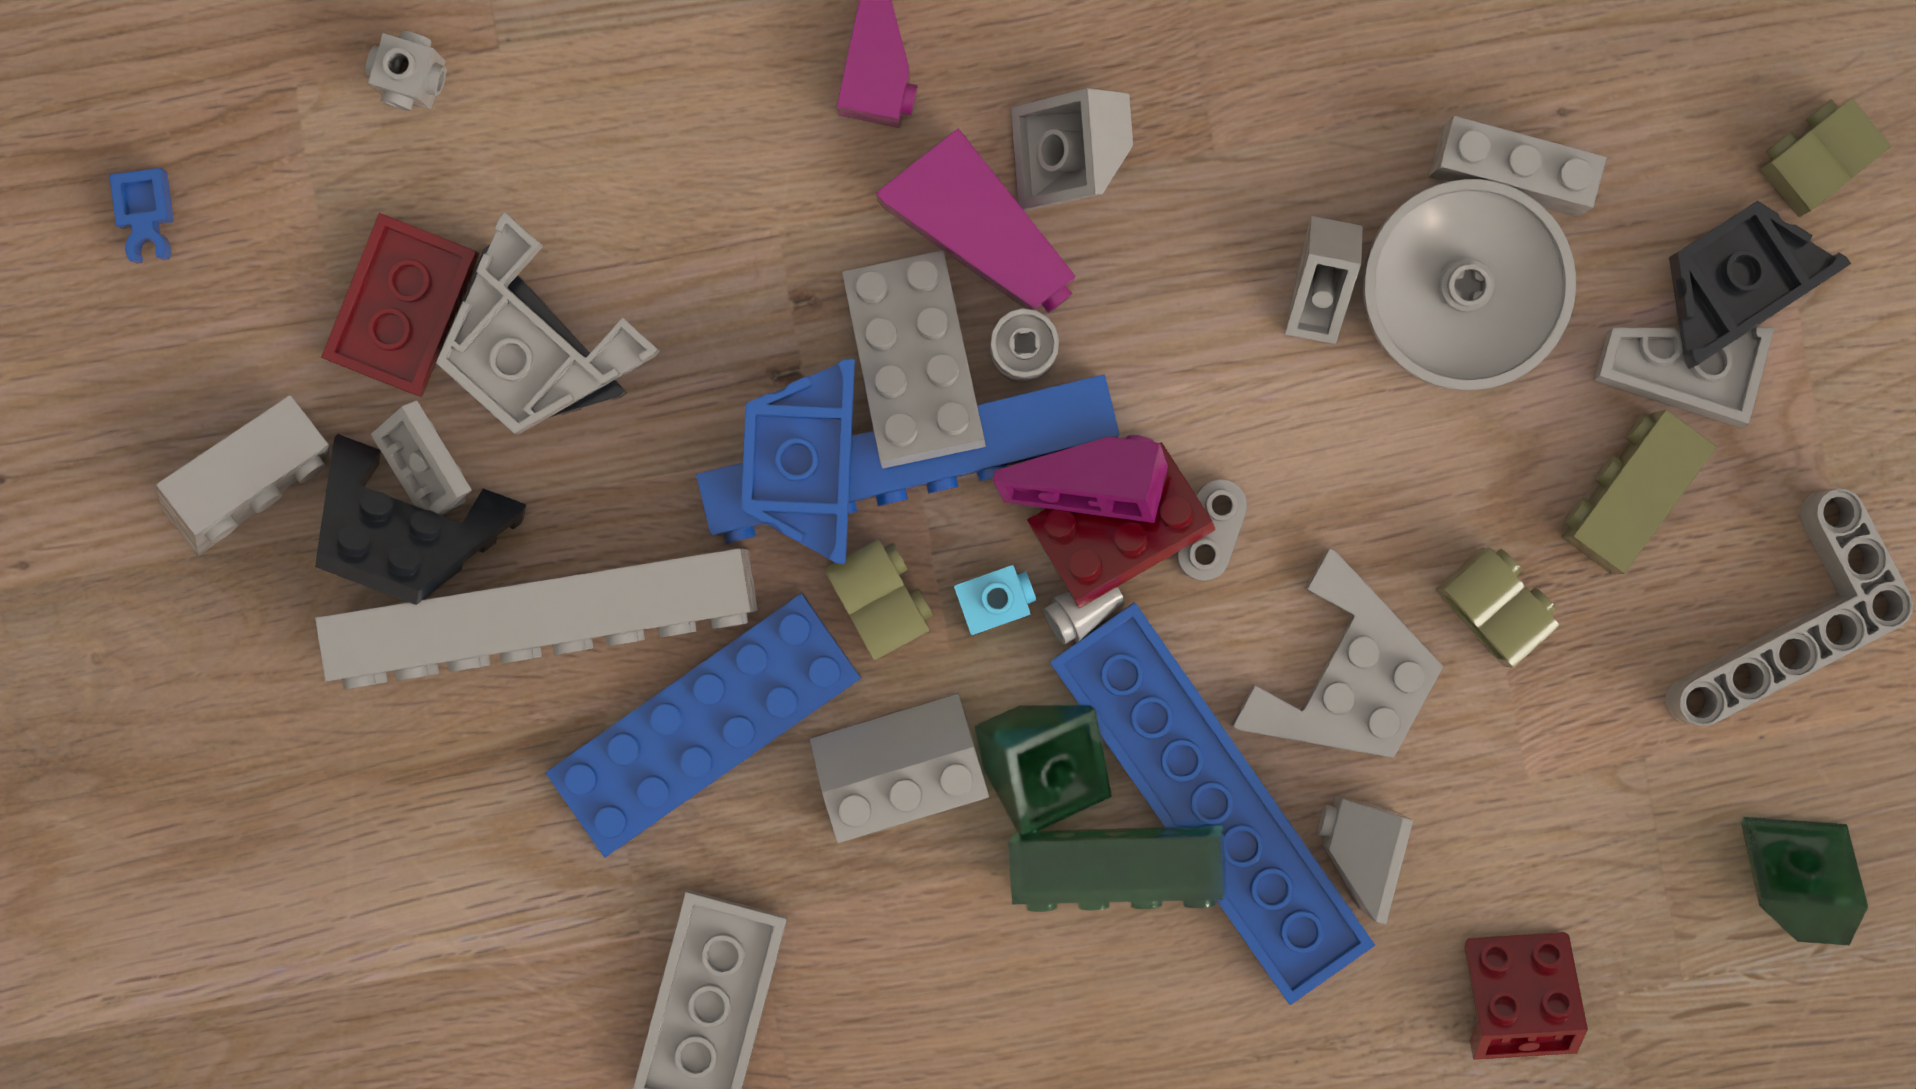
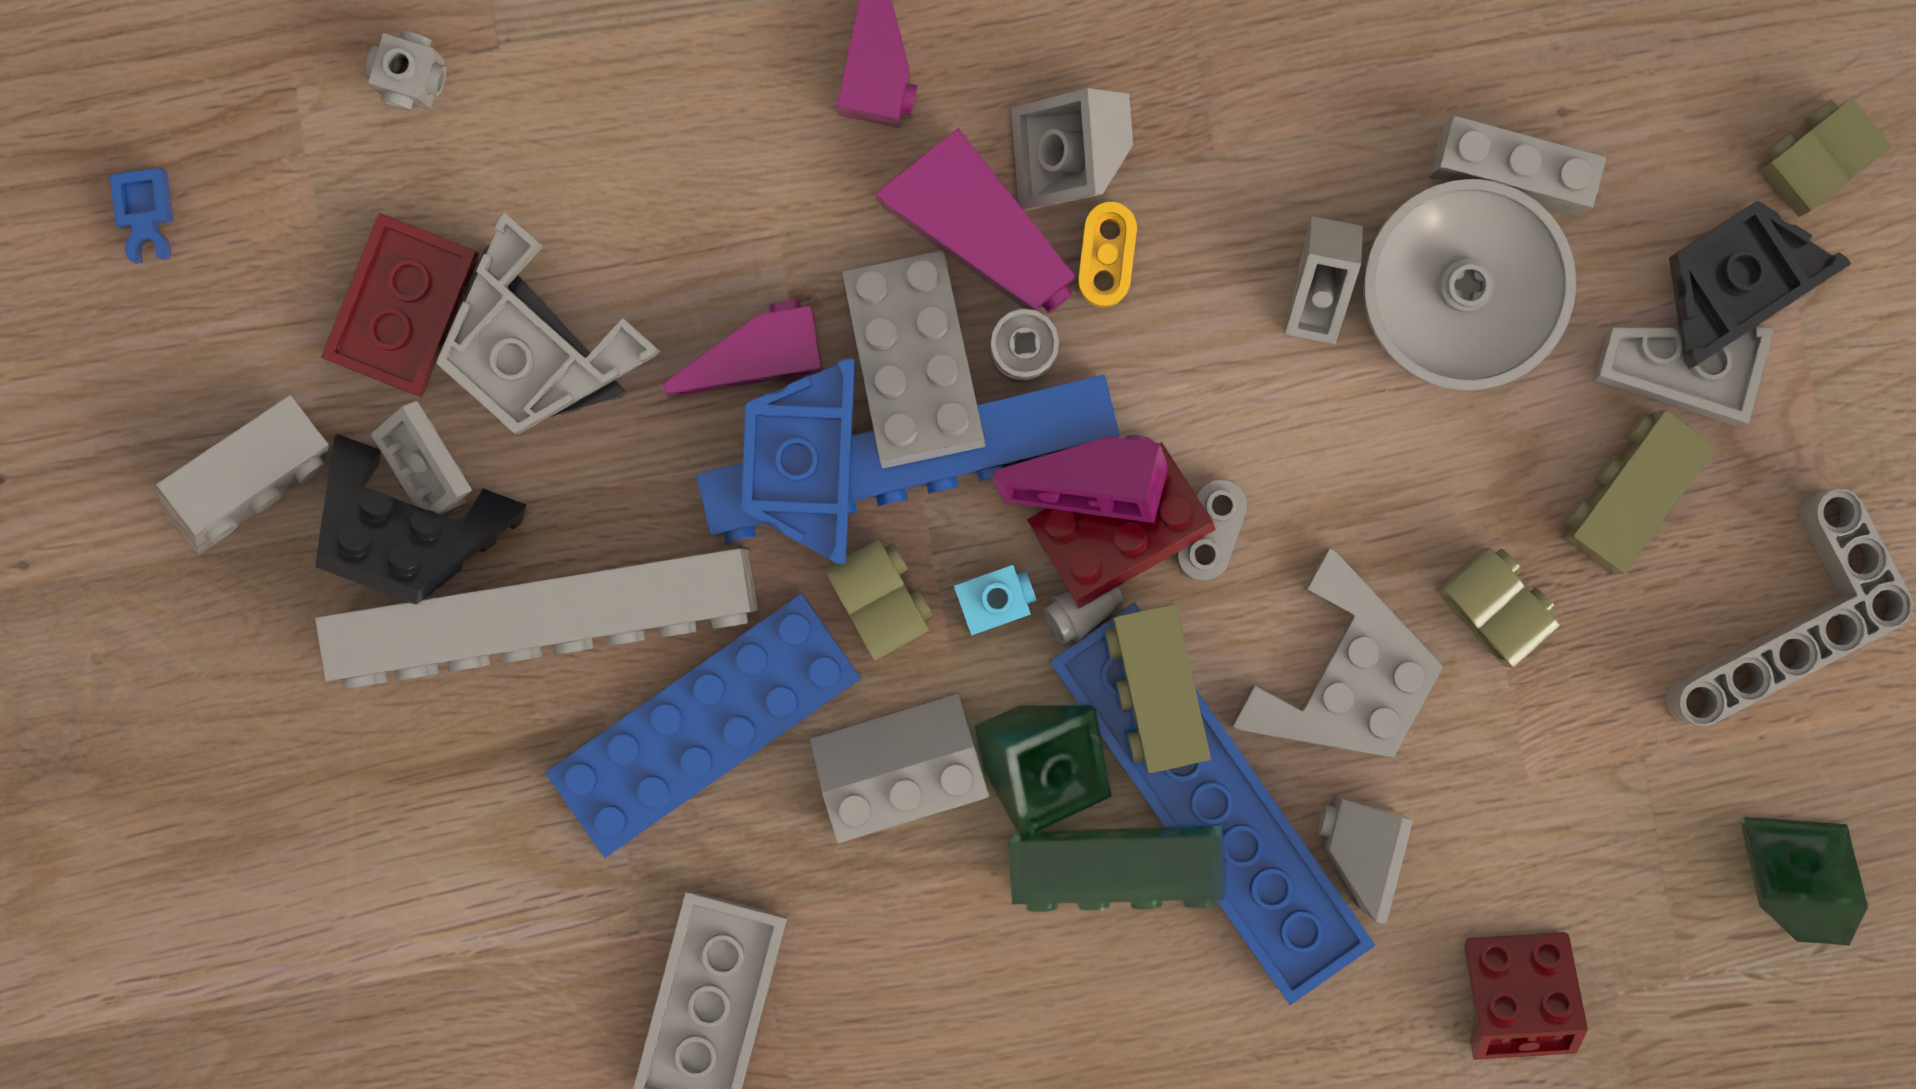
none -> magenta slope [663,300,823,397]
none -> yellow plate [1078,202,1137,308]
none -> olive brick [1104,603,1211,774]

